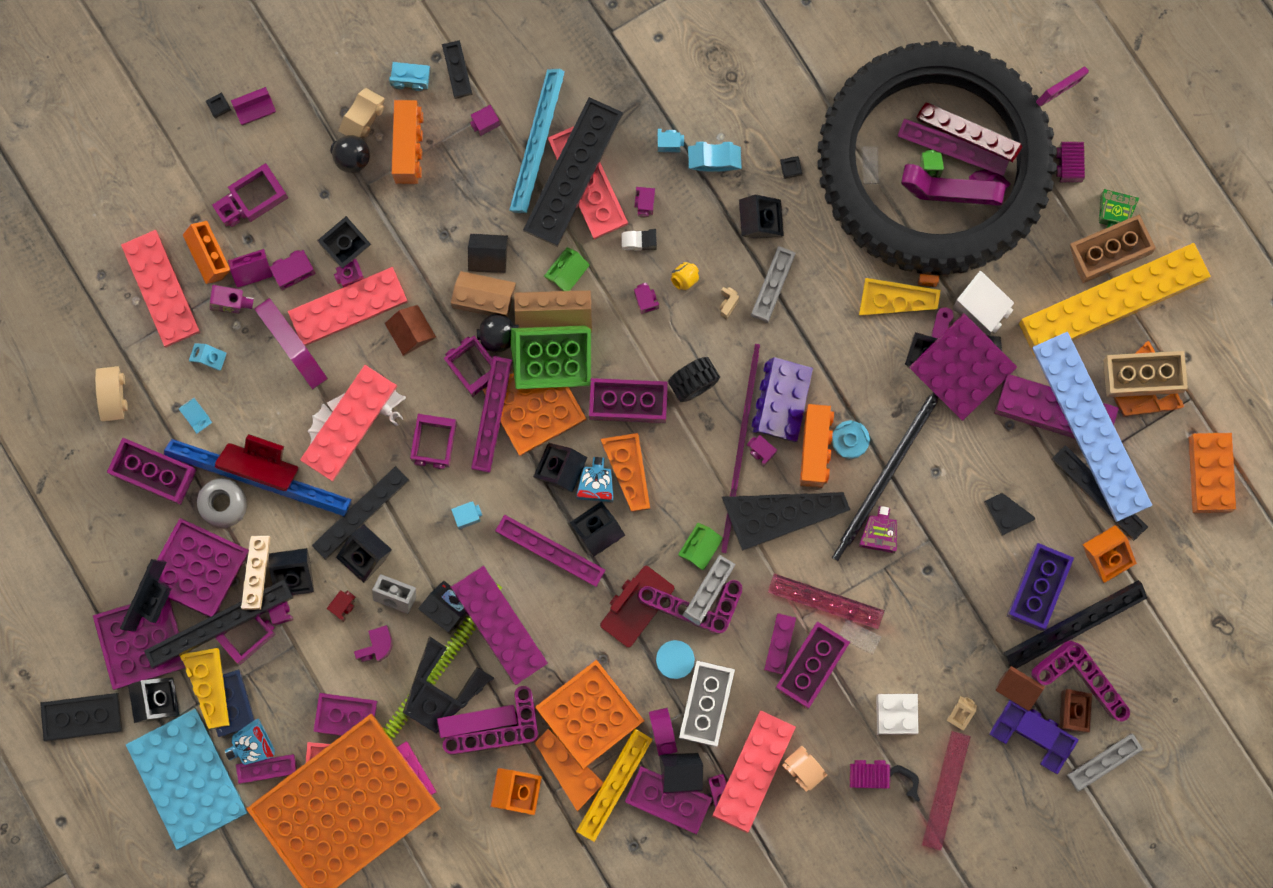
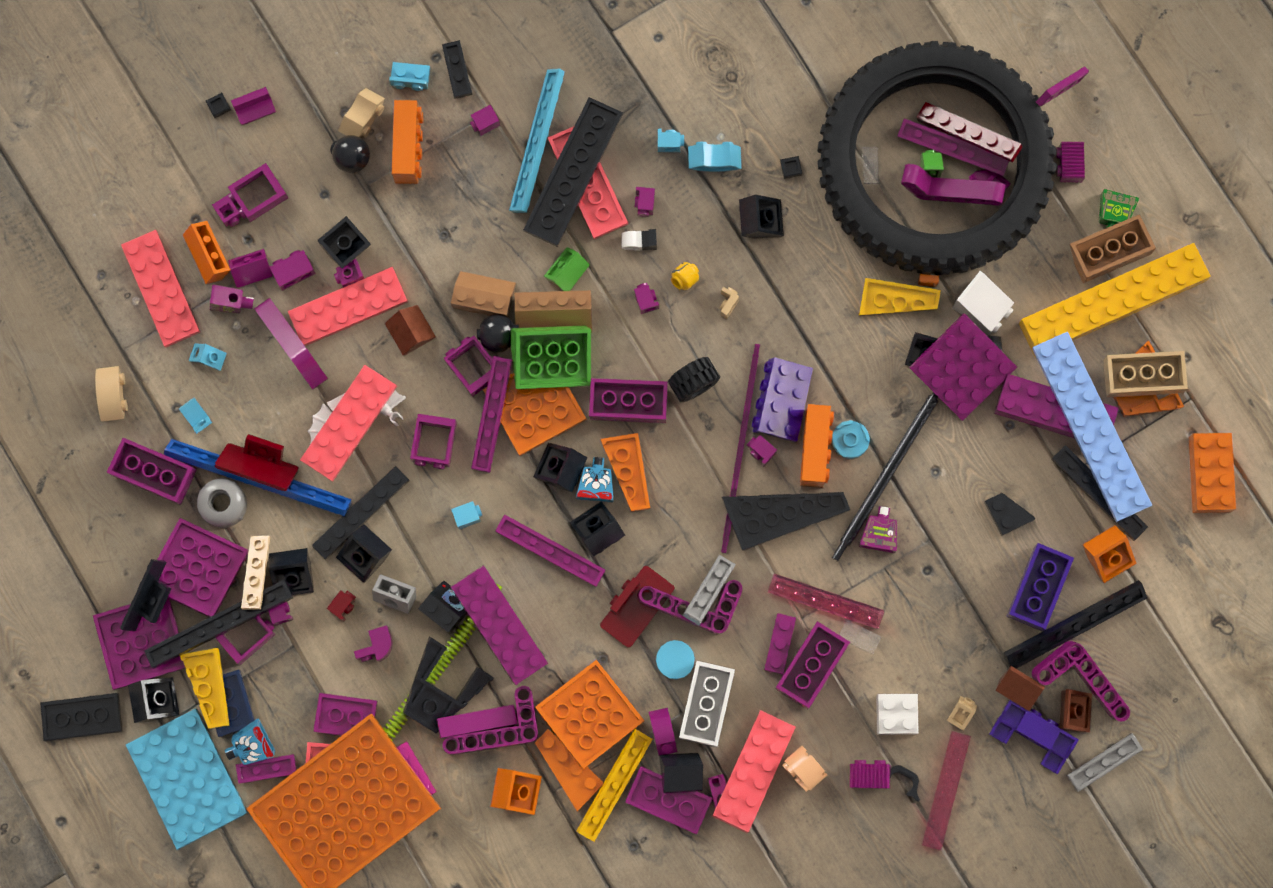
black slope [468,234,508,273] -> none
bright green panel [678,523,723,570] -> none
light grey tile [751,246,796,323] -> none
magenta leg [931,307,954,338] -> none

